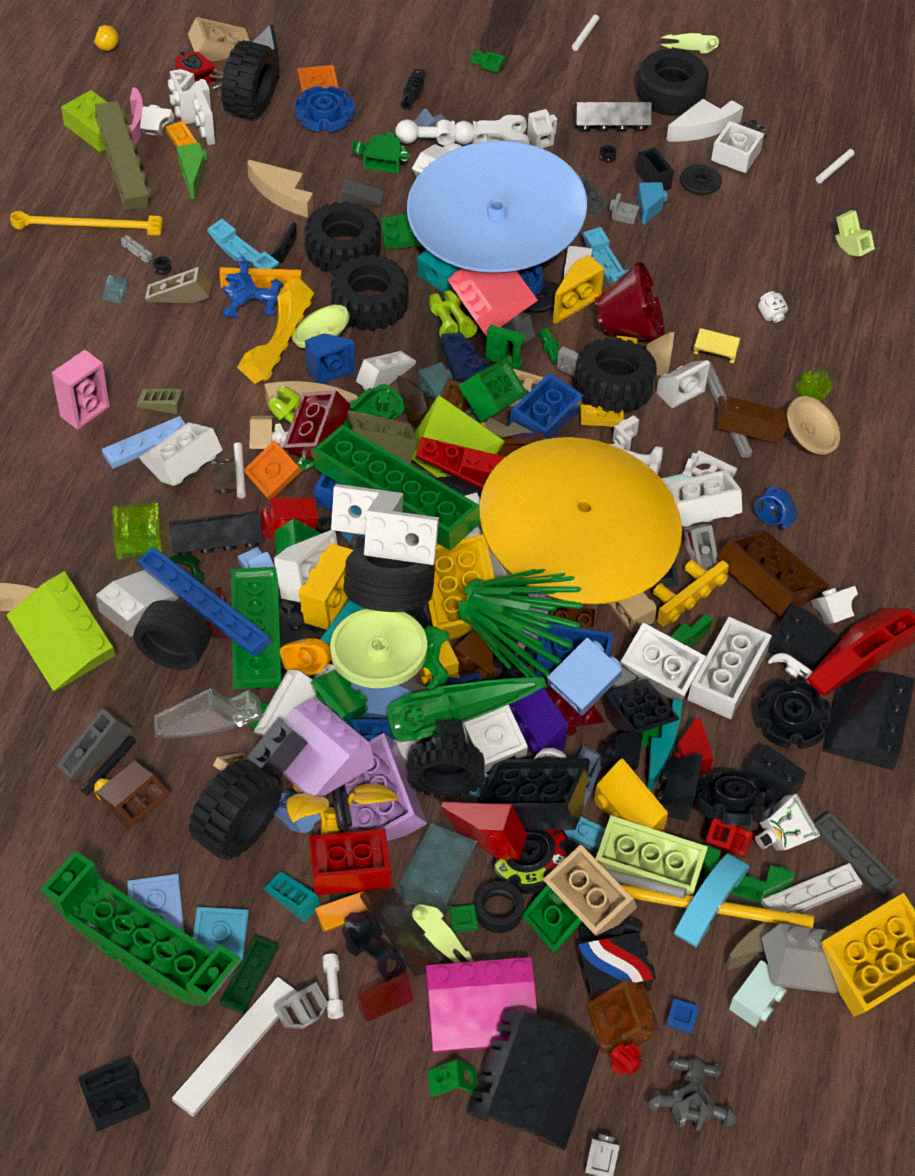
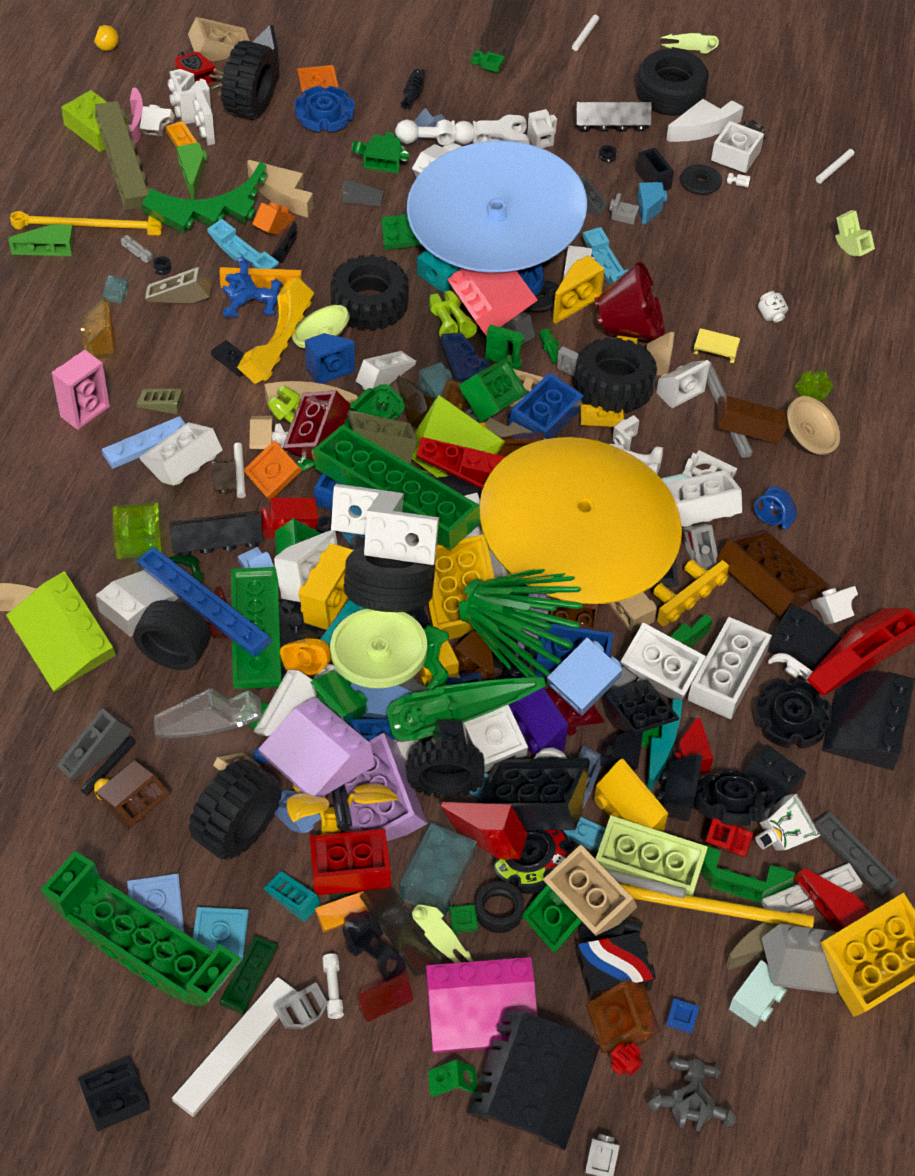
black slope [247,718,308,780] -> none
black tyre [305,201,381,274] -> none
medium azure slope [674,854,750,948] -> none
none -> bright green slope [9,224,75,256]
none -> clear yellow slope [81,298,115,359]
none -> green arch [142,162,268,234]
none -> black plate [211,340,244,377]
none -> orange slope [252,202,295,235]
none -> white piece [727,173,750,188]
none -> red slope [794,868,869,932]

